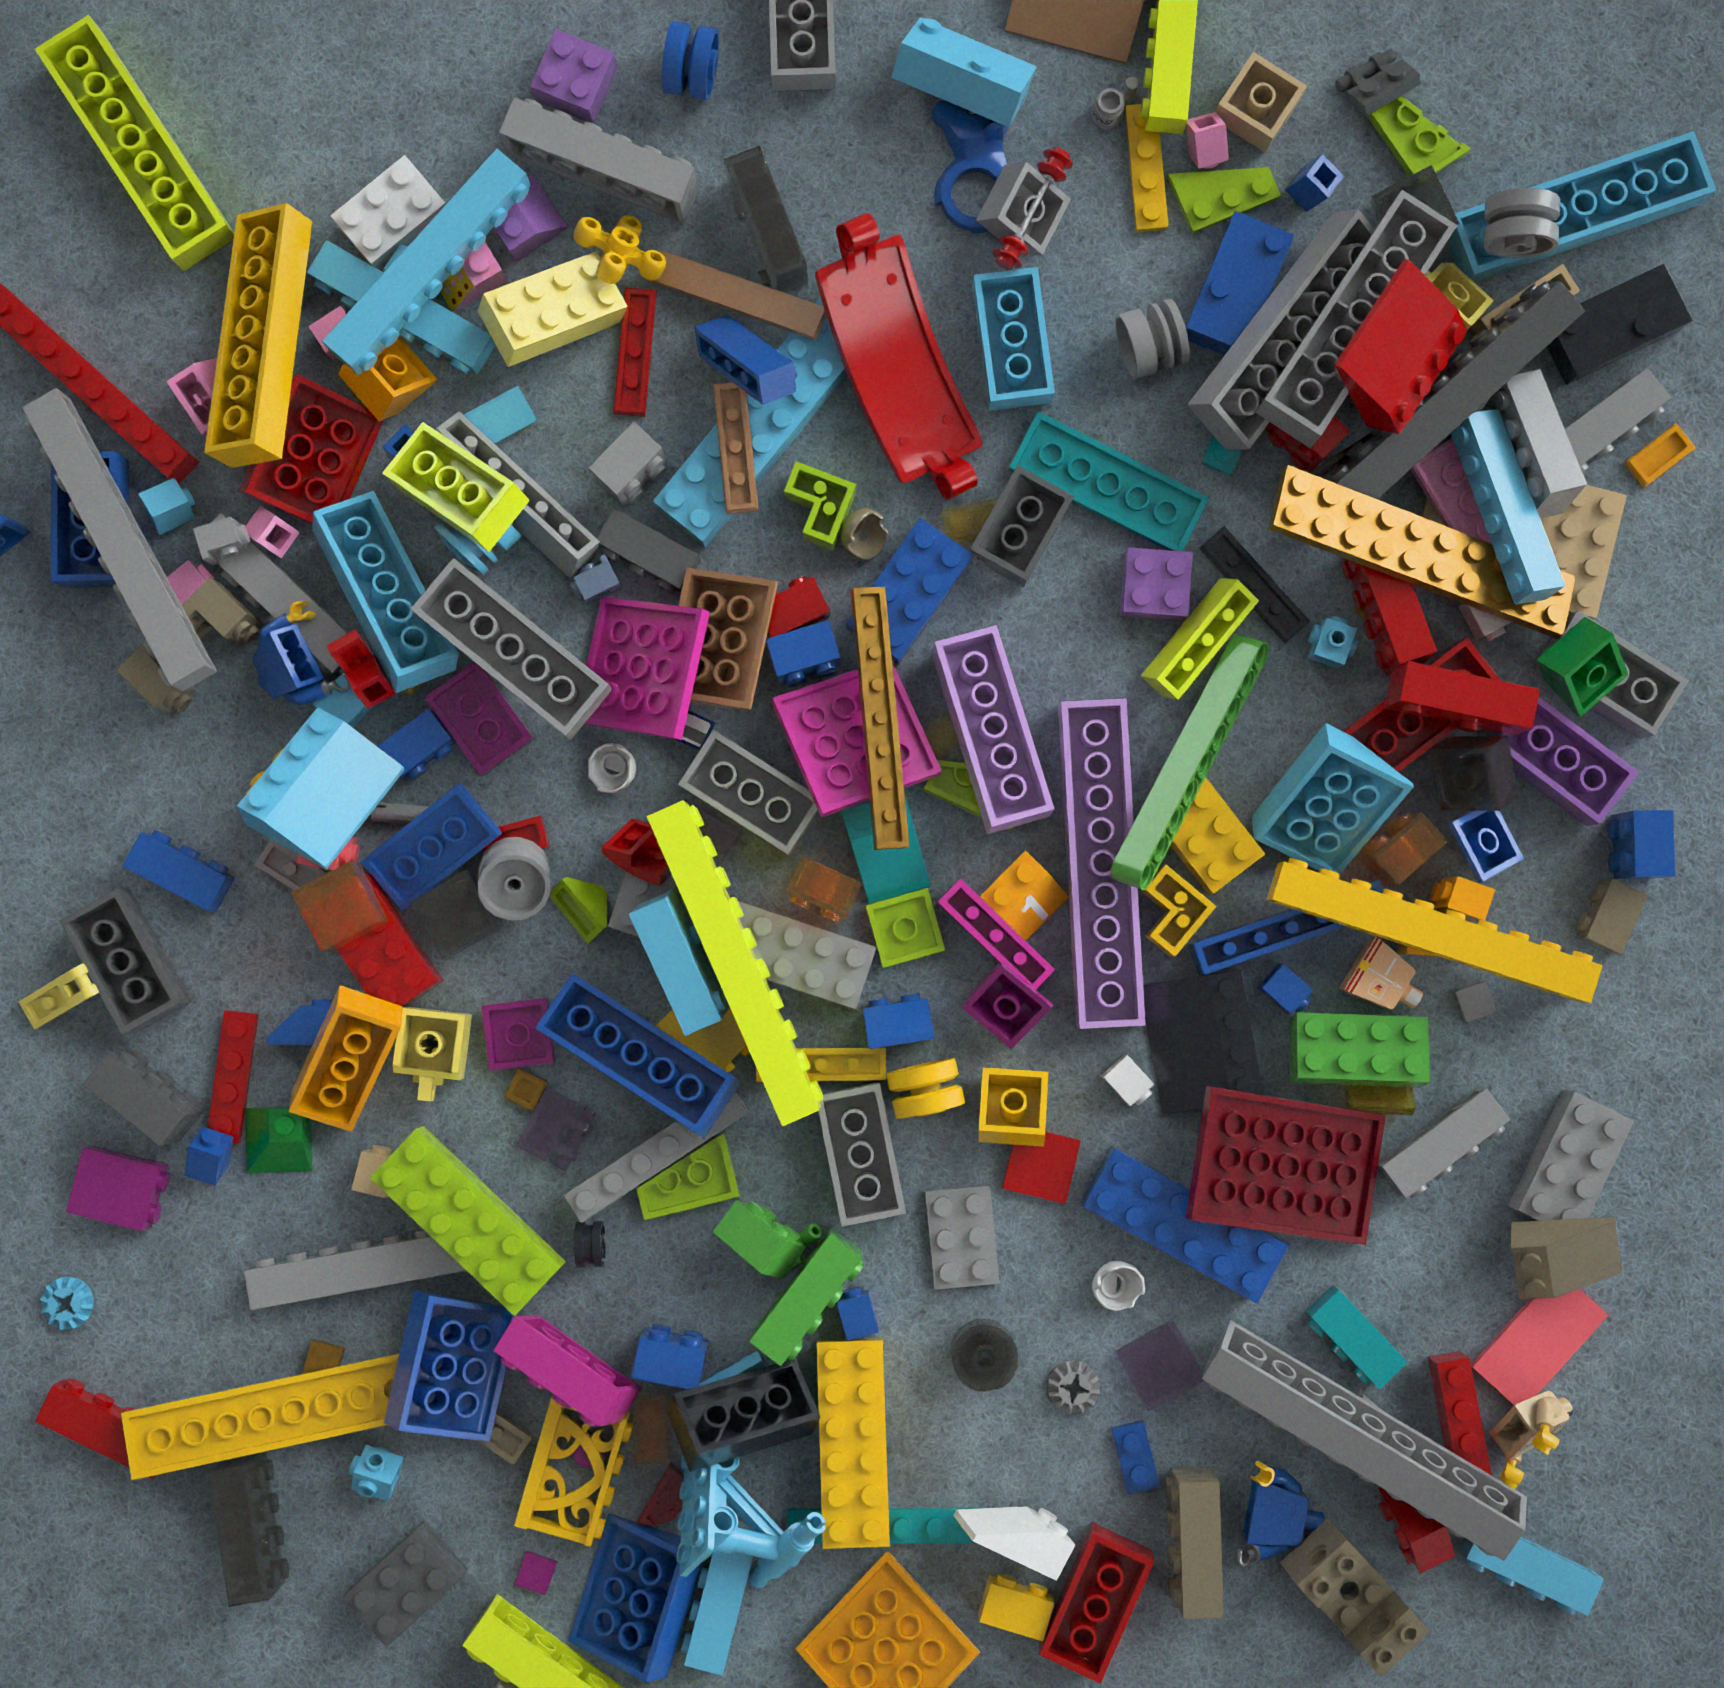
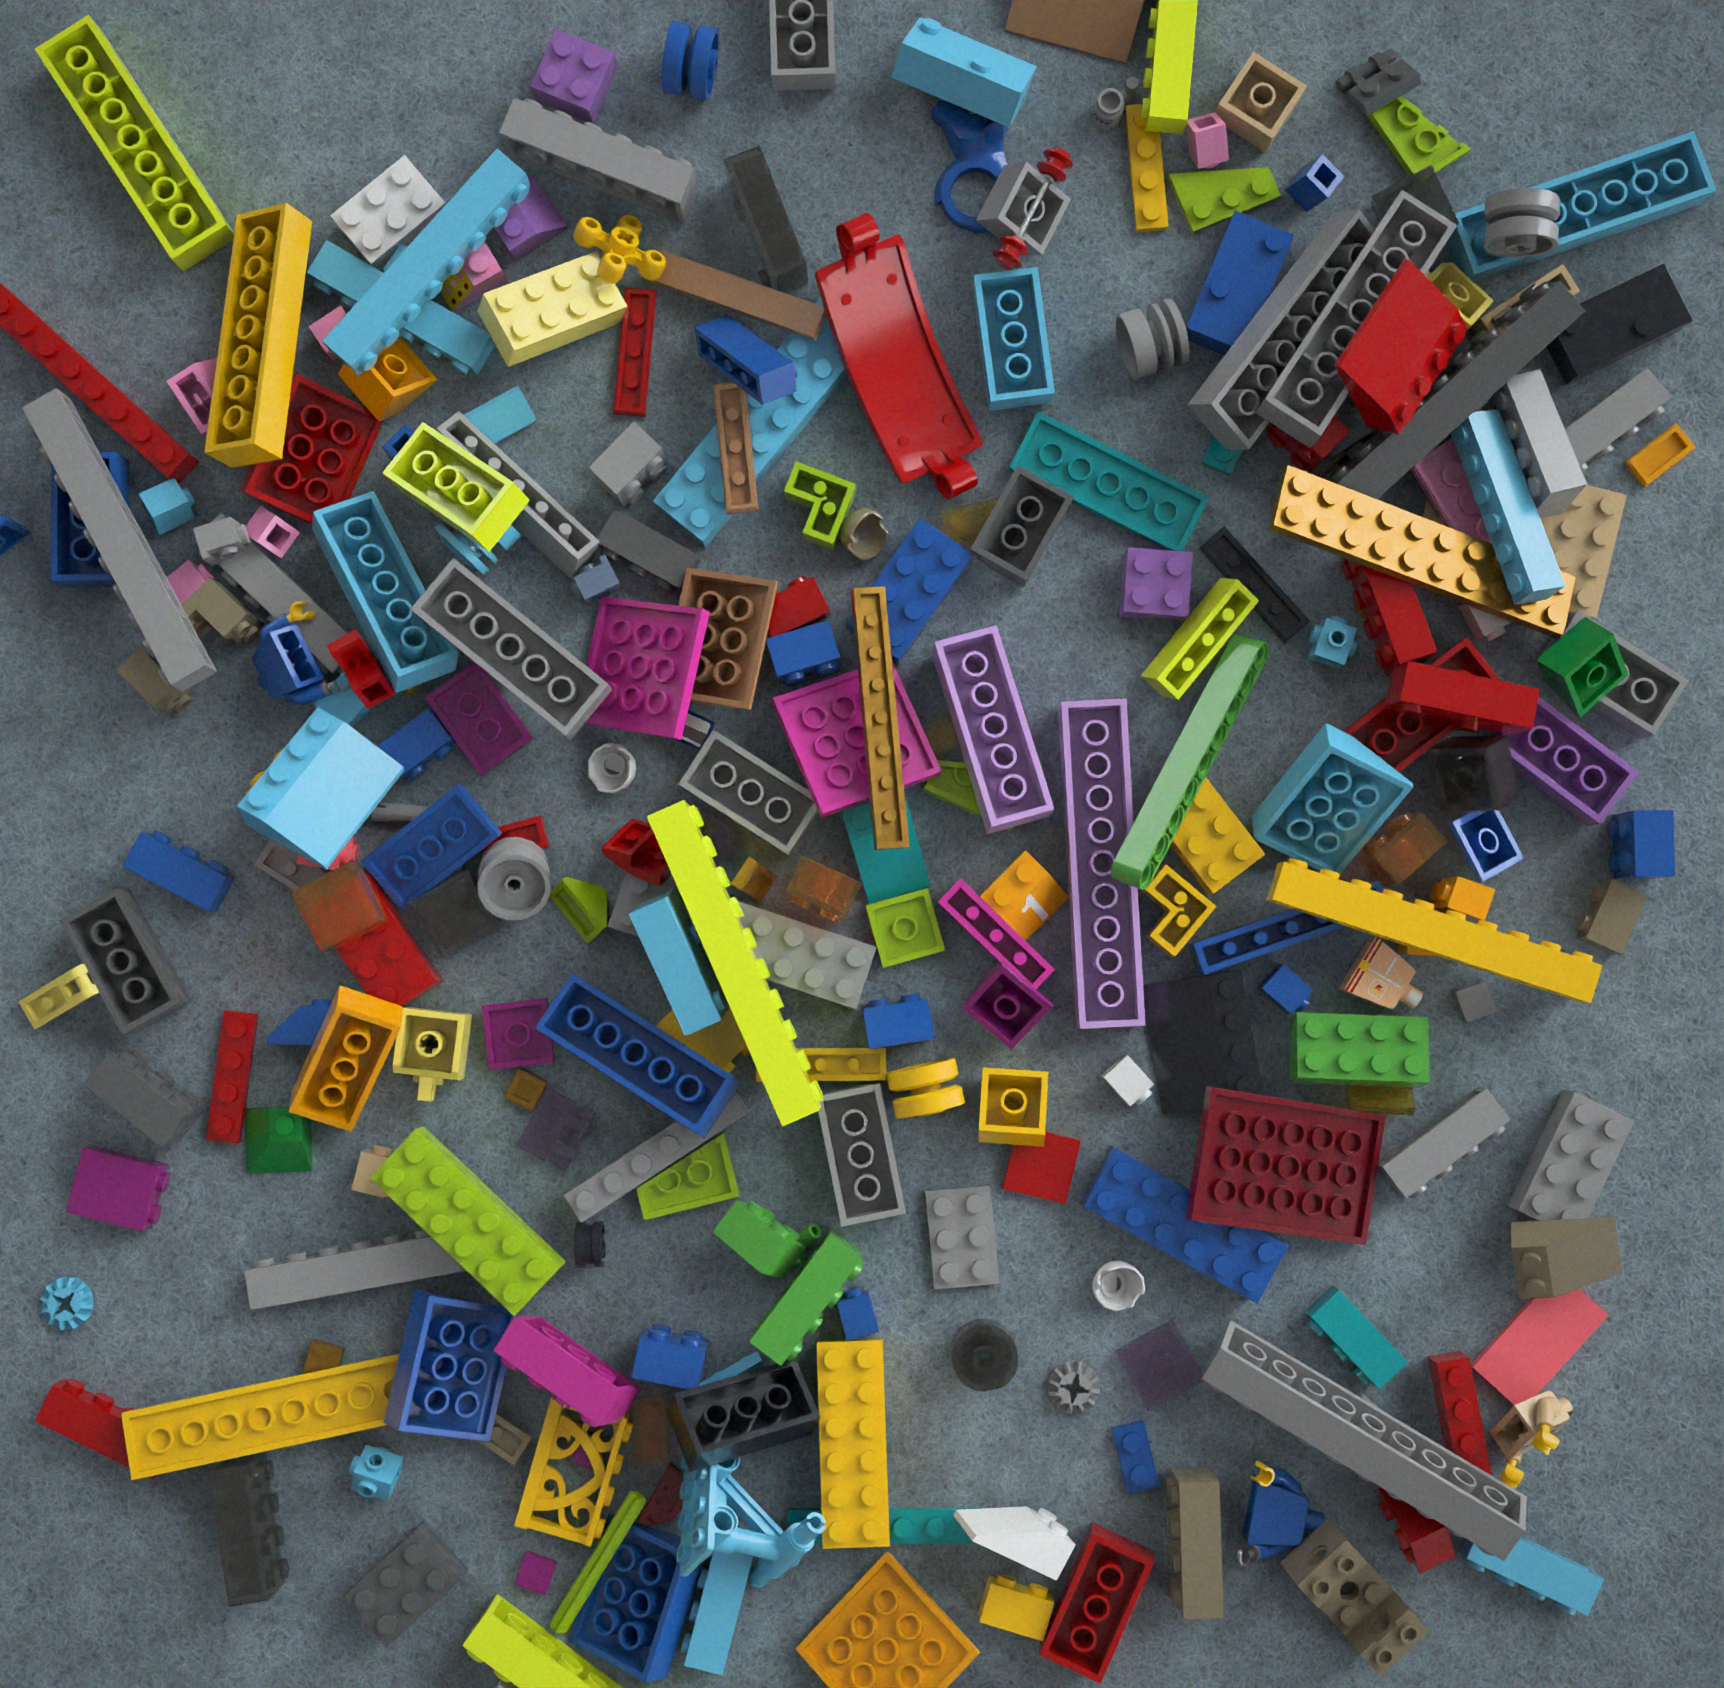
blue brick [184,1127,233,1186] -> none
none -> lime axle [549,1490,646,1634]
none -> pearl gold tile [731,857,777,902]

